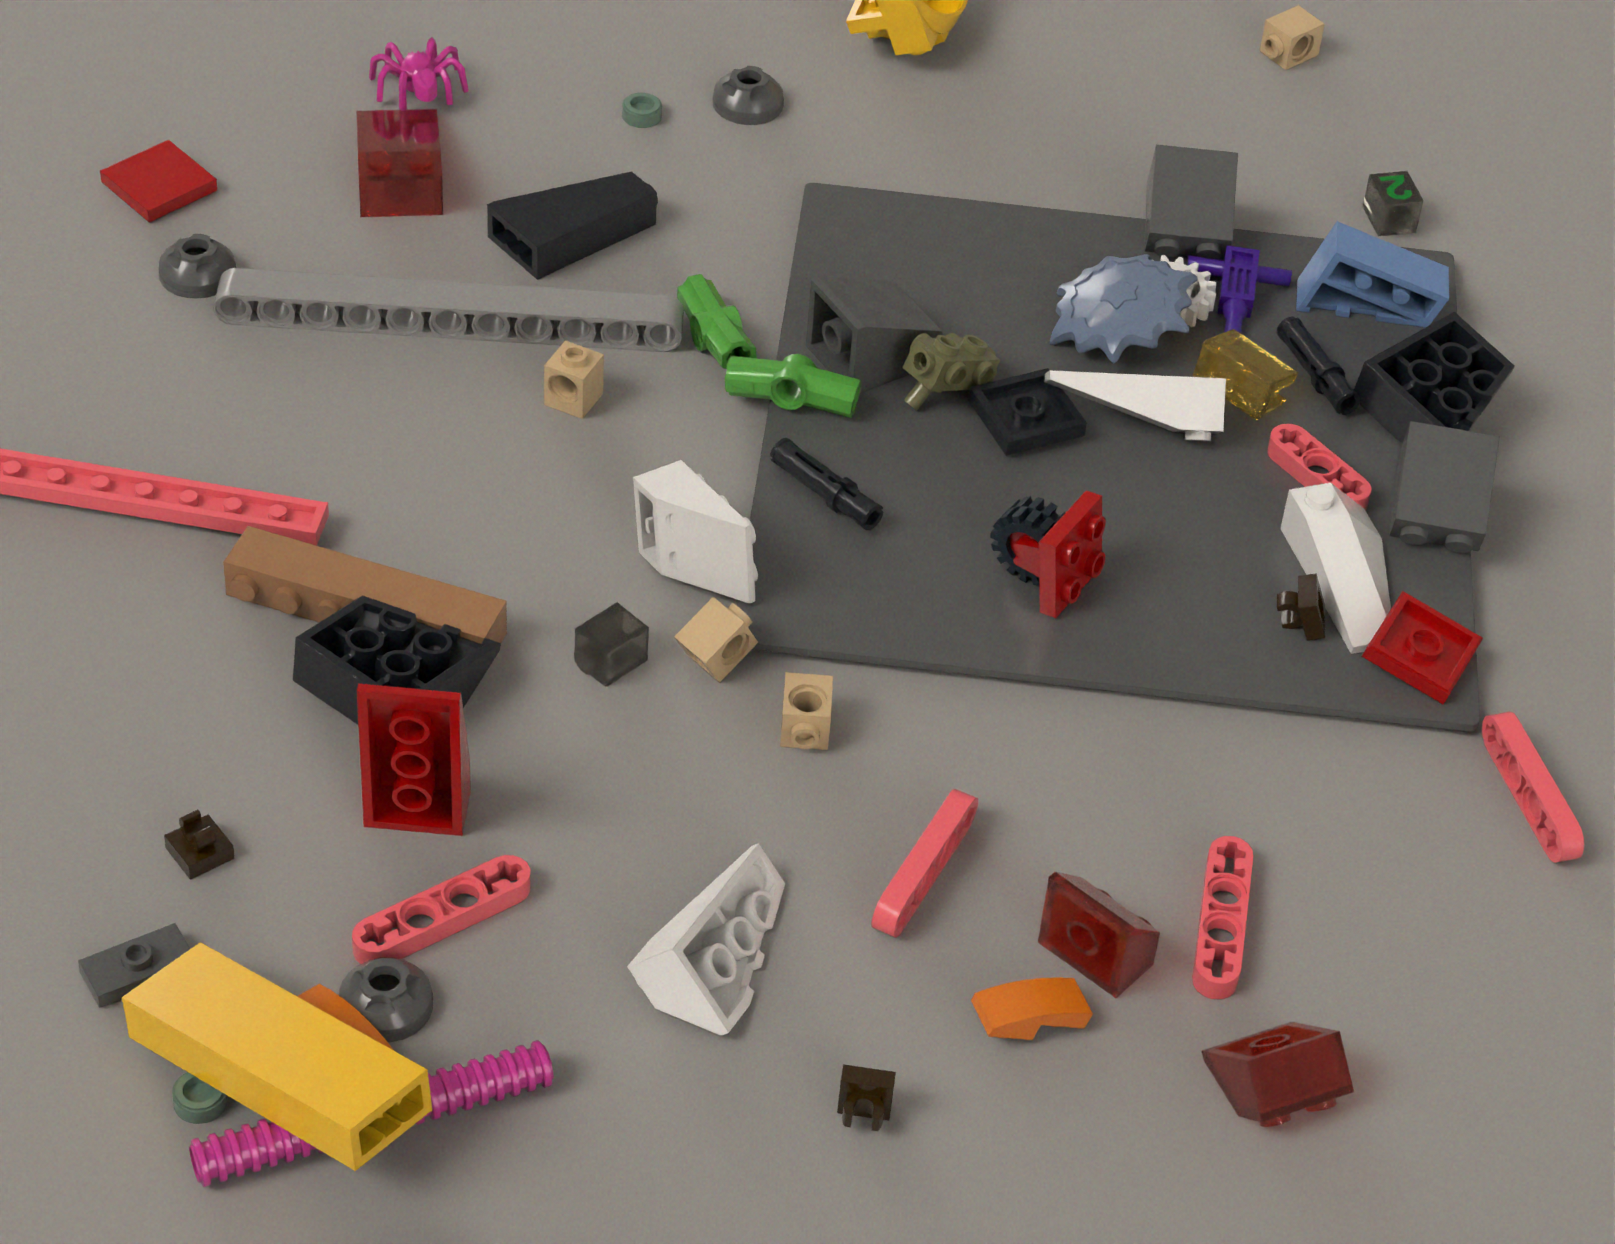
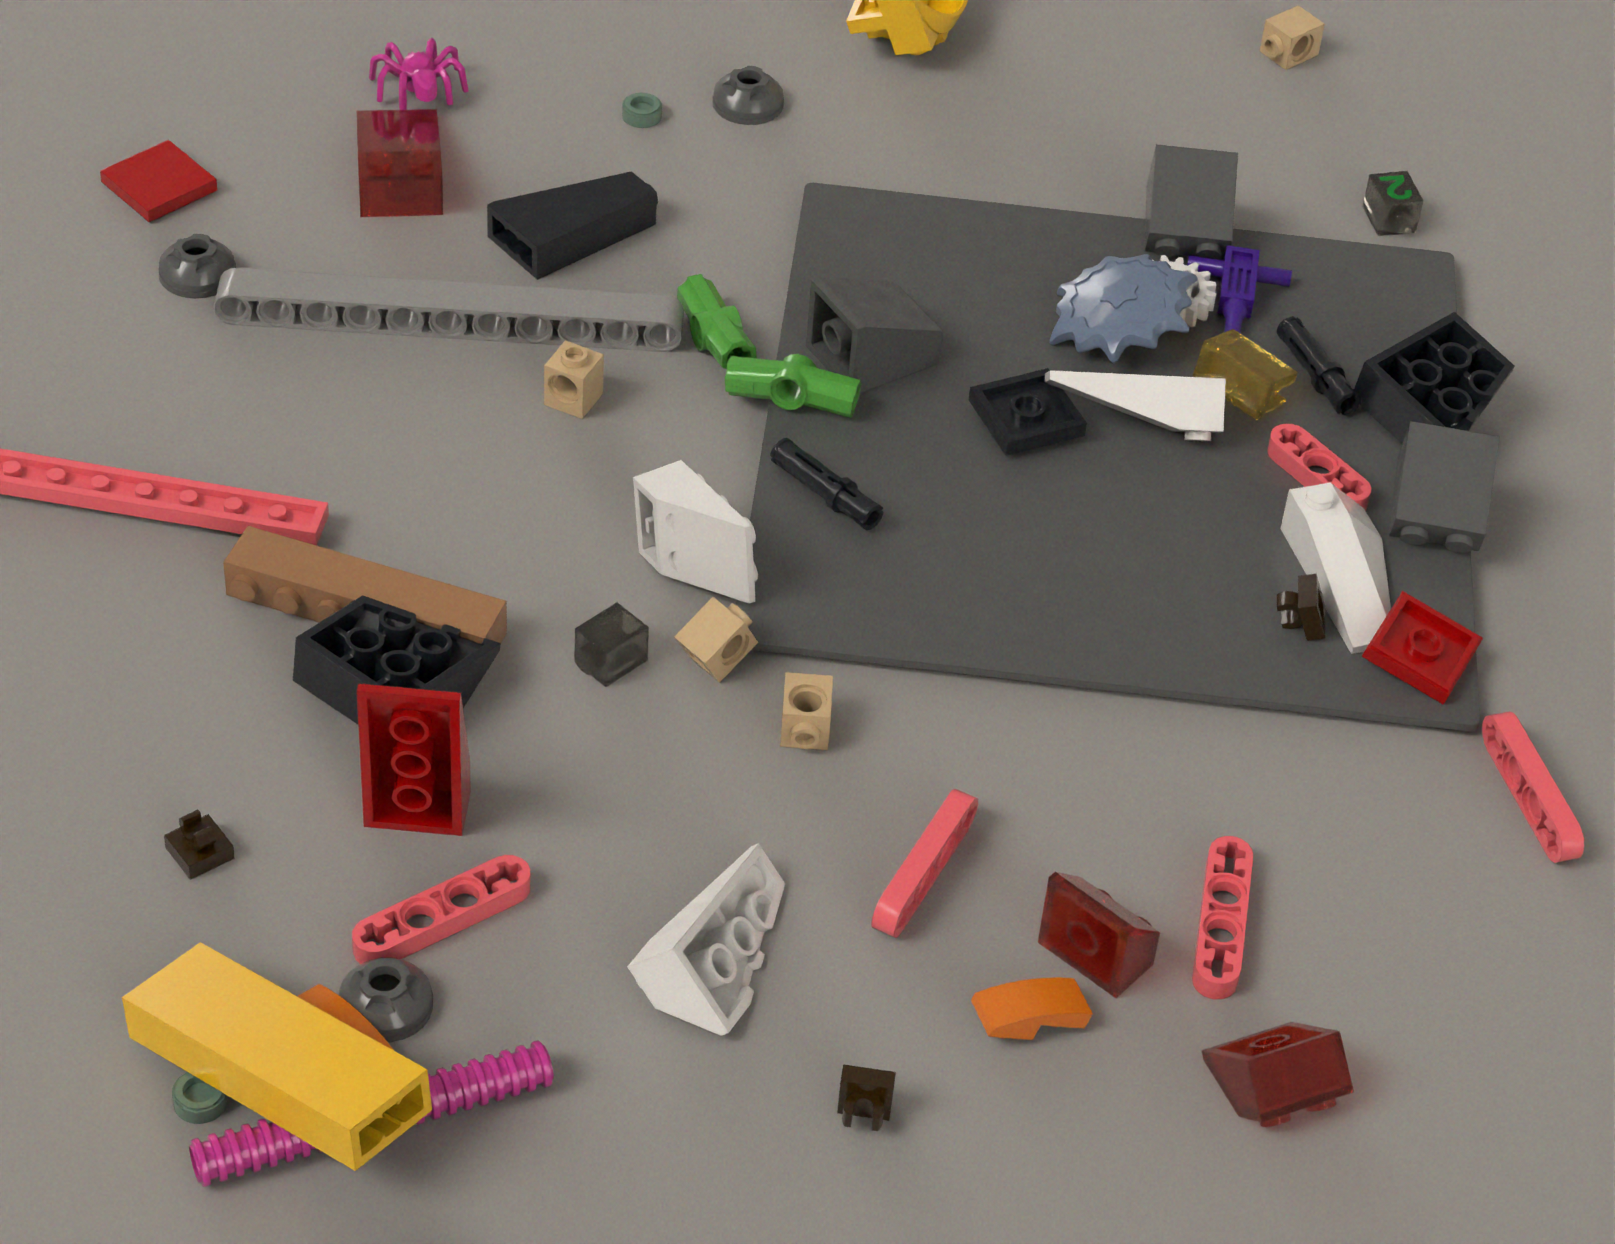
dark grey plate [78,923,190,1008] -> none
olive brick [903,333,1000,410] -> none
red plate [990,490,1106,619] -> none
medium blue wedge [1296,221,1449,327] -> none

